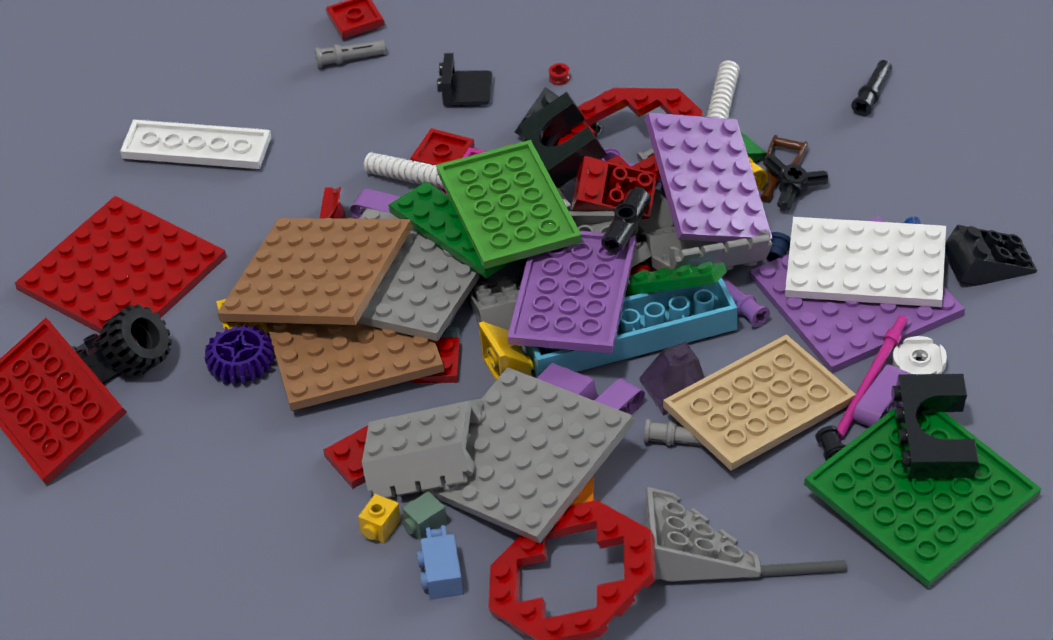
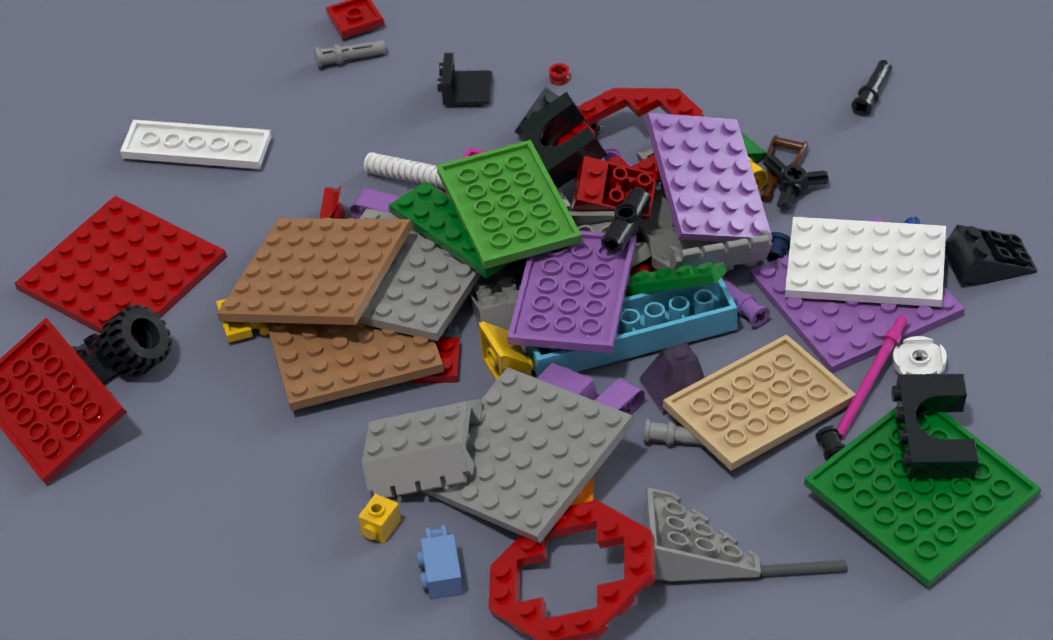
dark purple gear [204,323,275,386] -> none
red plate [323,426,368,489] -> none
sand green brick [402,491,448,541] -> none
red plate [410,128,475,165] -> none
white piece [707,61,740,119] -> none
medium lavender beam [853,364,911,427] -> none

